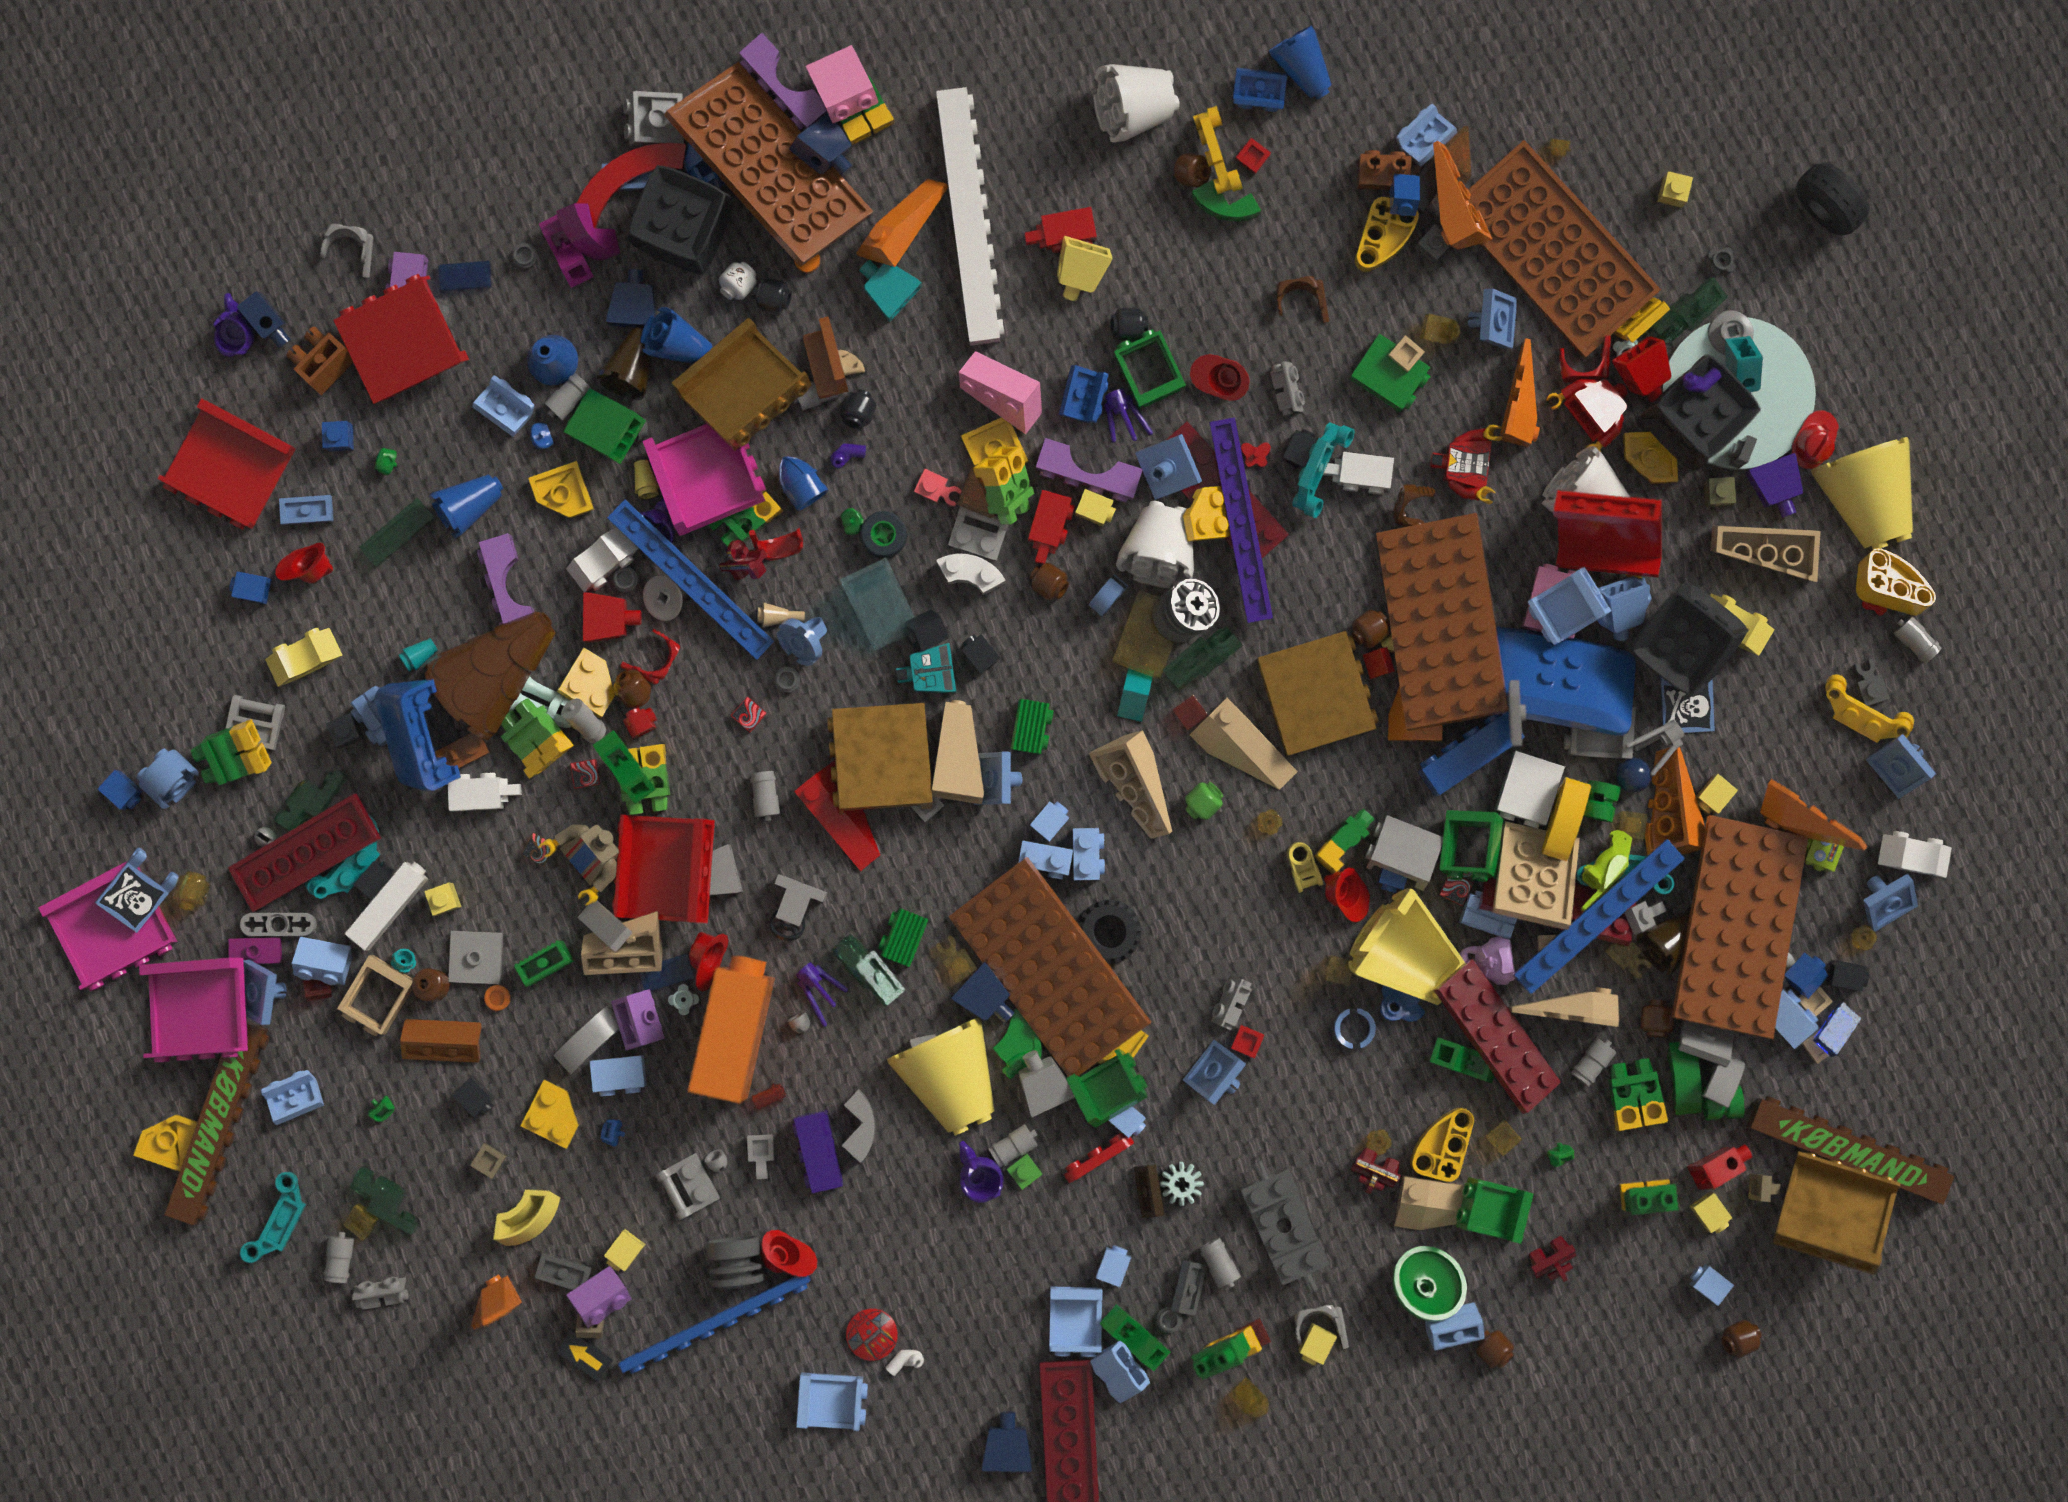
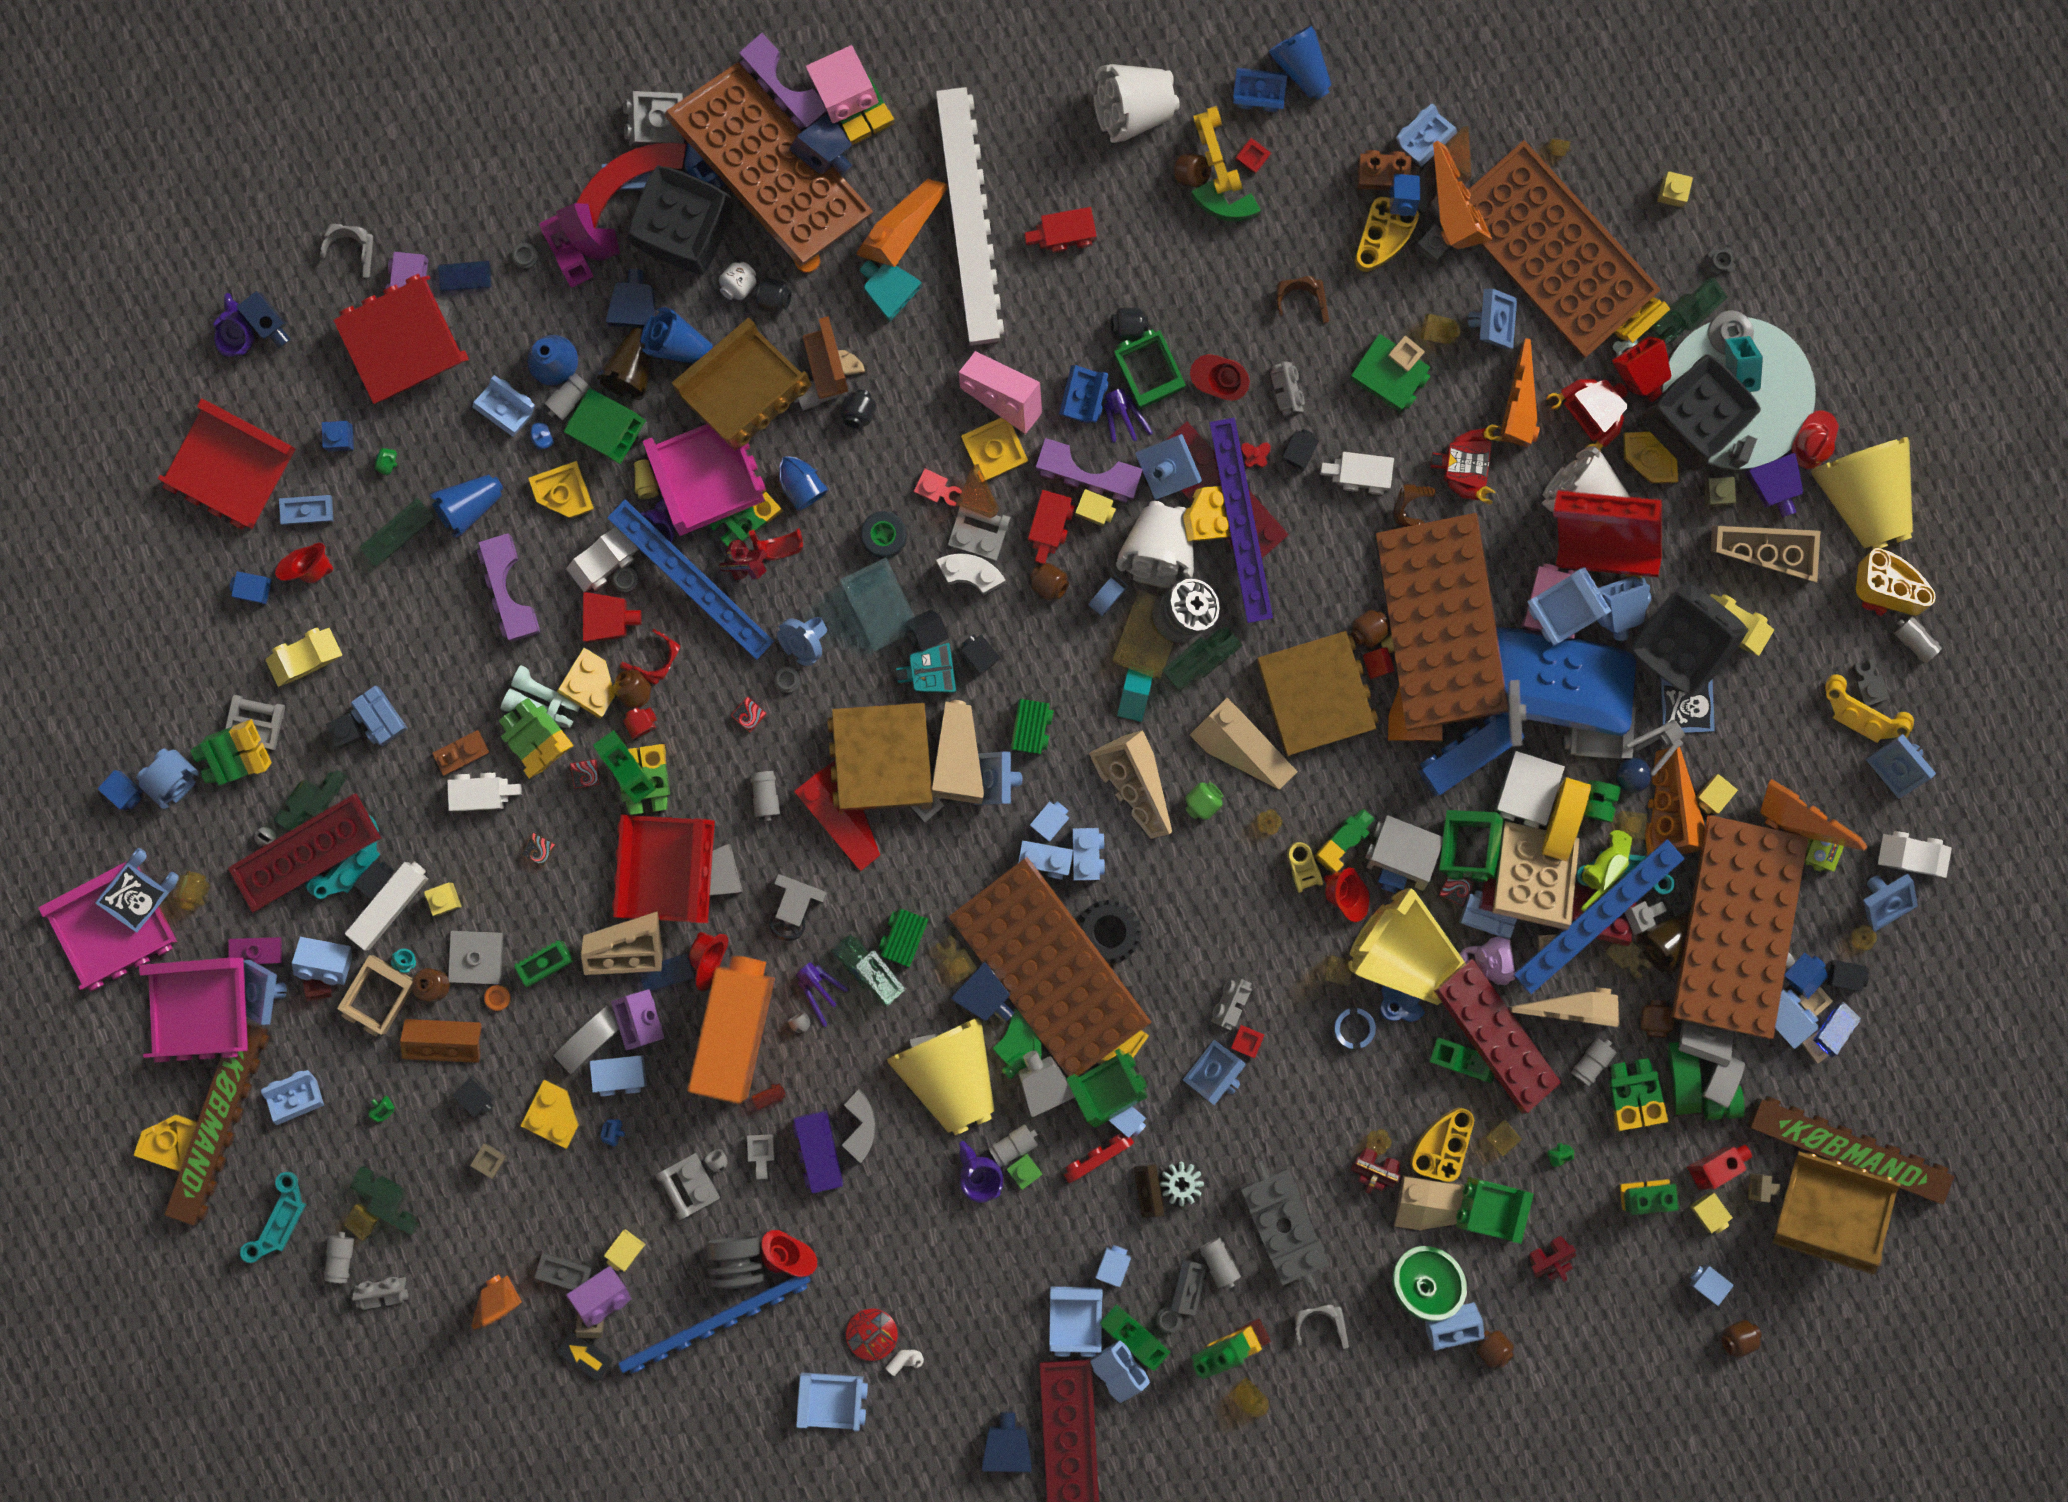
light grey beam [240,913,317,936] -> none
dark orange brick [287,327,354,396] -> none
blue windscreen [375,679,461,791] -> none
teal cone [398,638,438,672] -> none
reddish brown cone [424,612,556,740] -> none
light yellow brick [494,1190,560,1246] -> none
dark tan torso [538,824,619,905] -> none
light grey piece [561,698,606,743] -> none
light grey tile [577,901,632,952] -> none
light grey piece [643,576,683,621] -> none
light aqua plate [668,984,699,1015] -> none
tan cone [757,602,805,628] -> none
dark purple arm [830,443,866,468] -> none
green piece [841,508,864,535] -> none
hips [973,446,1034,525] -> none
light yellow torso [1057,236,1112,301] -> none
clear red plate [1172,695,1208,731] -> none
teal plate [1292,422,1355,518] -> none
light yellow brick [1298,1323,1337,1366] -> none
red helmet [1559,335,1611,382] -> none
dark purple arm [1683,368,1722,393] -> none
black tyre [1796,162,1870,236] -> none

